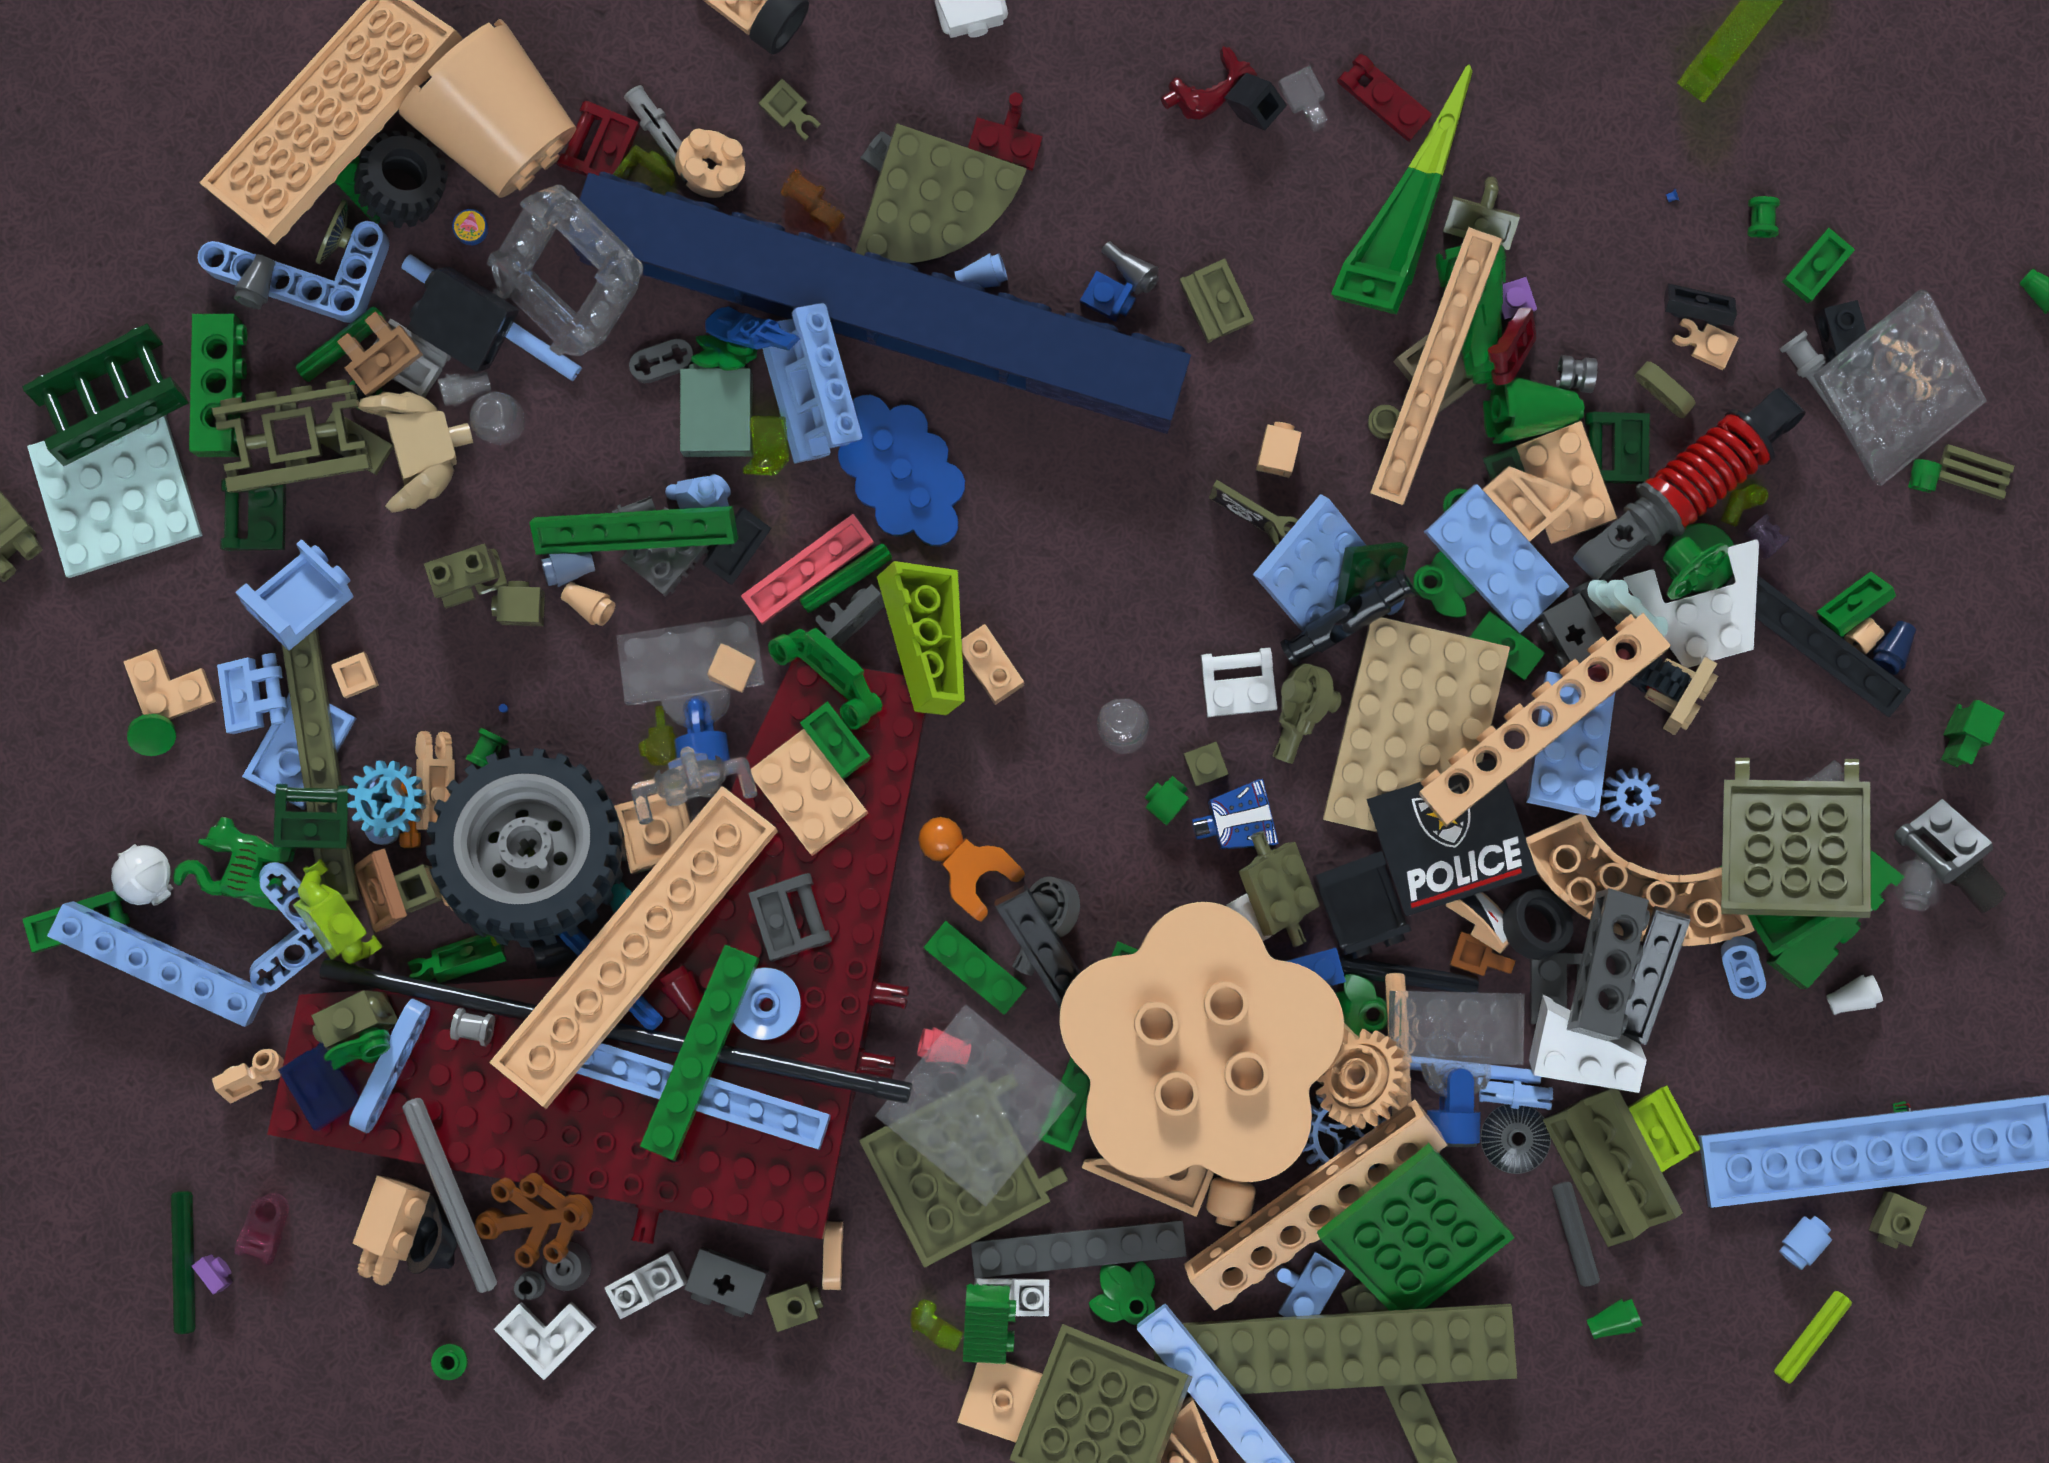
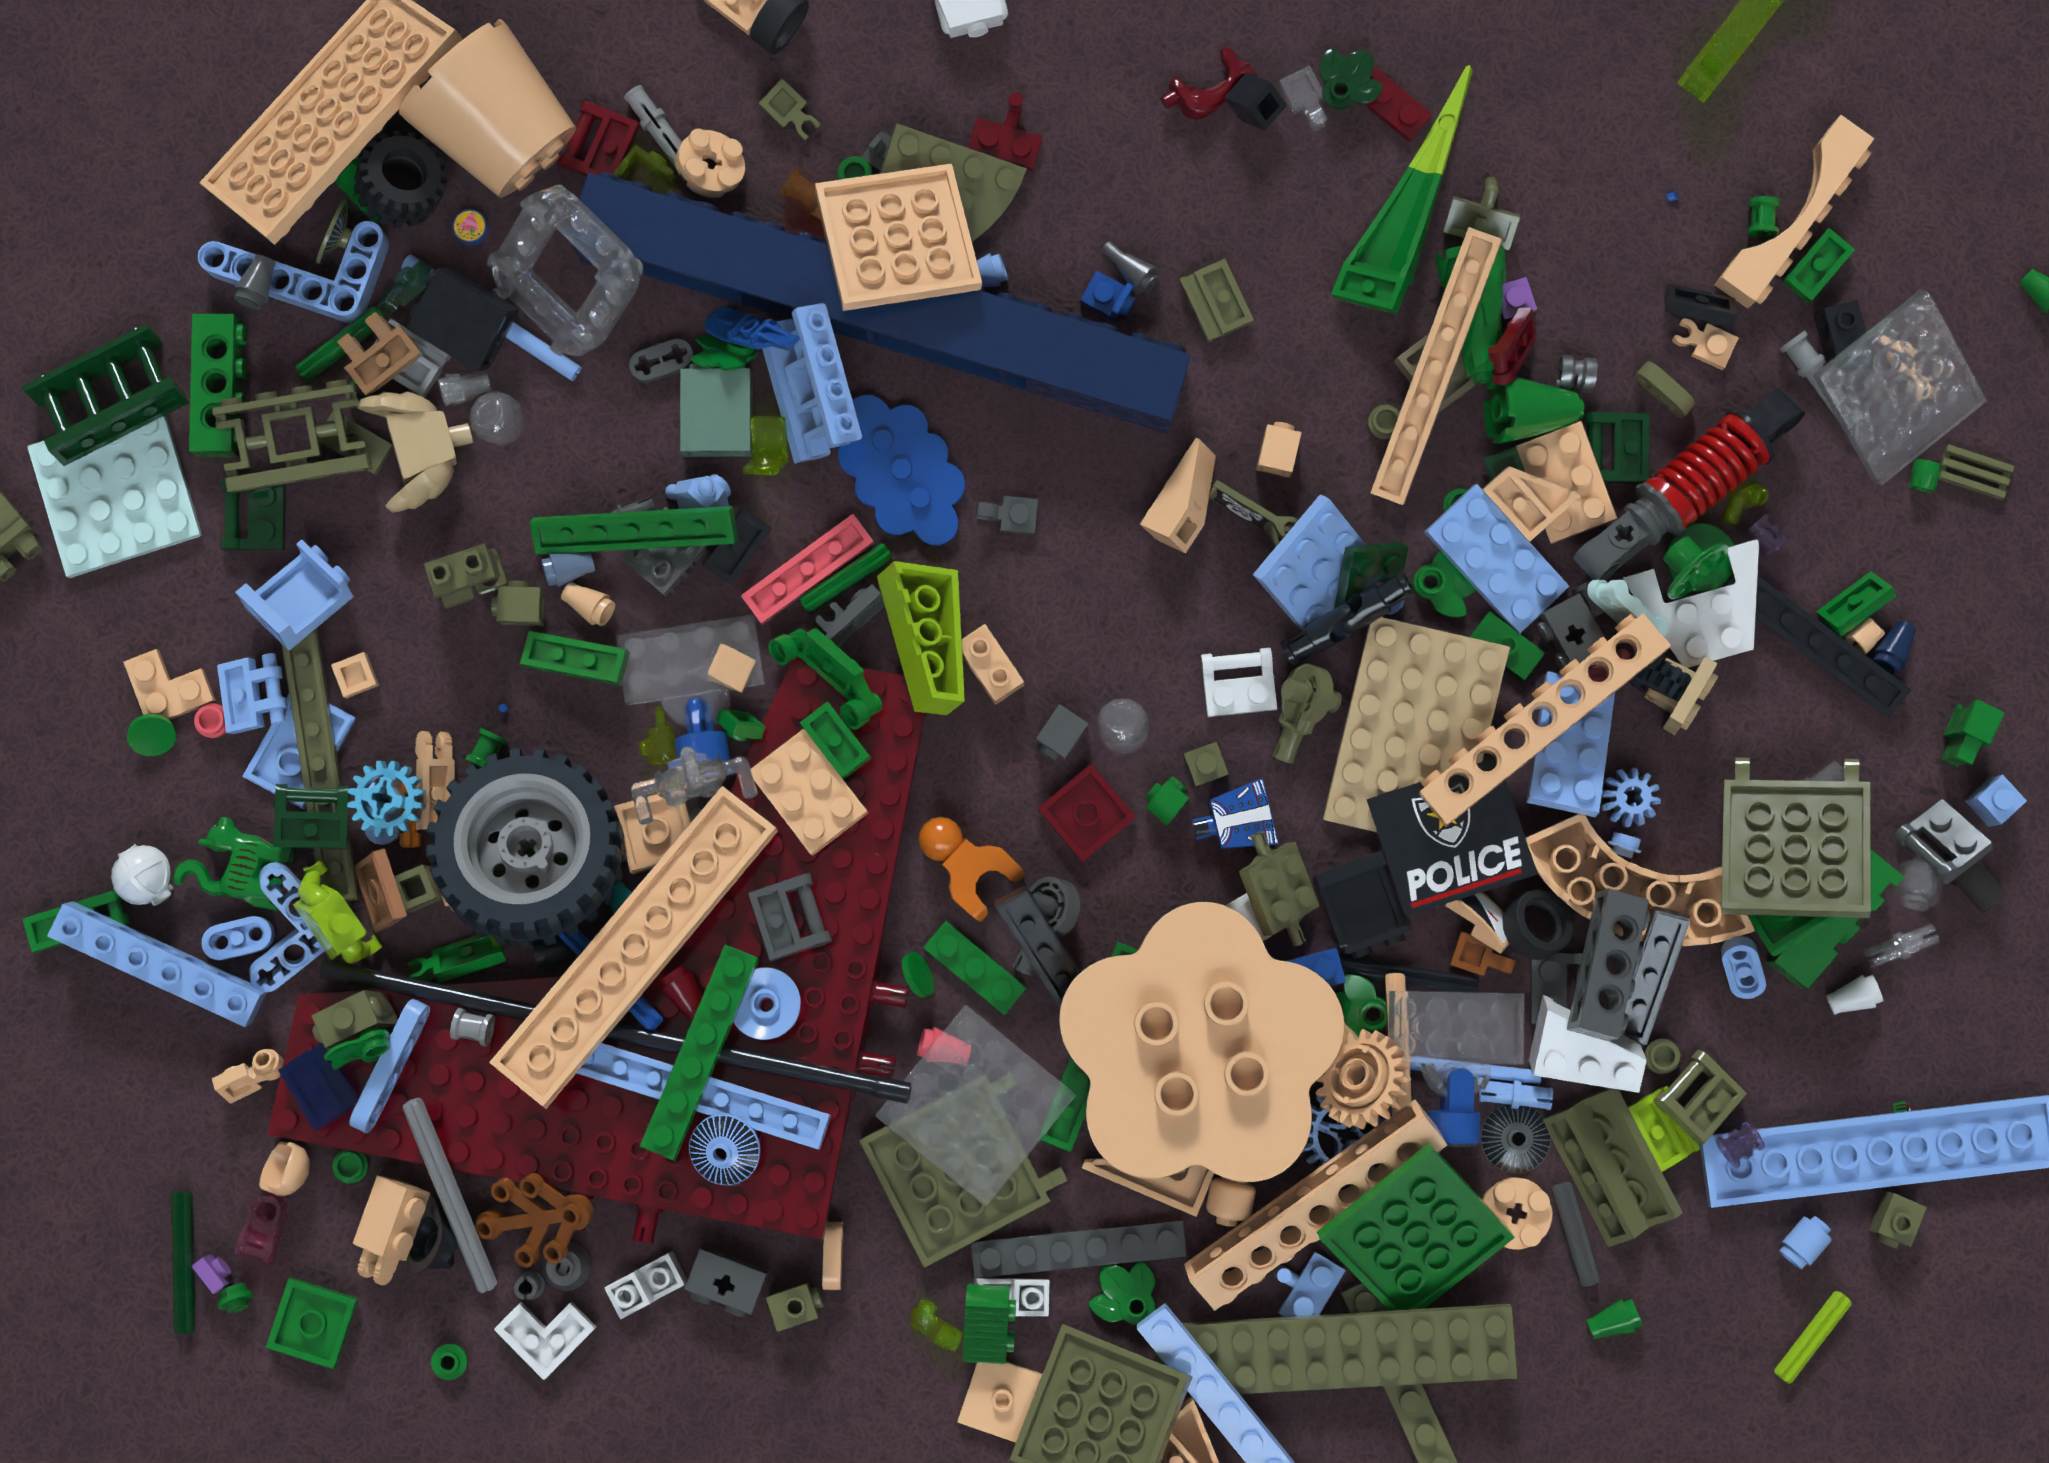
none -> coral plate [194,703,226,738]
none -> light blue plate [202,916,275,960]
none -> green plate [217,1283,254,1314]
none -> light nougat hair [259,1141,310,1196]
none -> green plate [266,1277,359,1369]
none -> green plate [332,1149,369,1184]
none -> clear green plate [378,260,431,316]
none -> green plate [520,631,630,686]
none -> dish [689,1114,760,1185]
none -> green plate [716,708,766,741]
none -> light nougat plate [815,164,982,311]
none -> green tile [838,156,872,180]
none -> green piece [902,951,934,998]
none -> dark grey plate [977,496,1038,535]
none -> dark grey brick [1036,704,1089,762]
none -> dark red plate [1038,764,1136,863]
none -> light nougat slope [1140,438,1216,554]
none -> dark green plate [1319,48,1383,110]
none -> light nougat plate [1482,1177,1552,1250]
none -> light blue plate [1607,832,1642,859]
none -> olive plate [1644,1039,1680,1074]
none -> olive plate [1654,1050,1747,1145]
none -> light nougat arch [1715,115,1875,309]
none -> clear purple bush [1716,1121,1765,1169]
none -> clear pin [1863,923,1939,969]
none -> light blue brick [1965,775,2027,827]

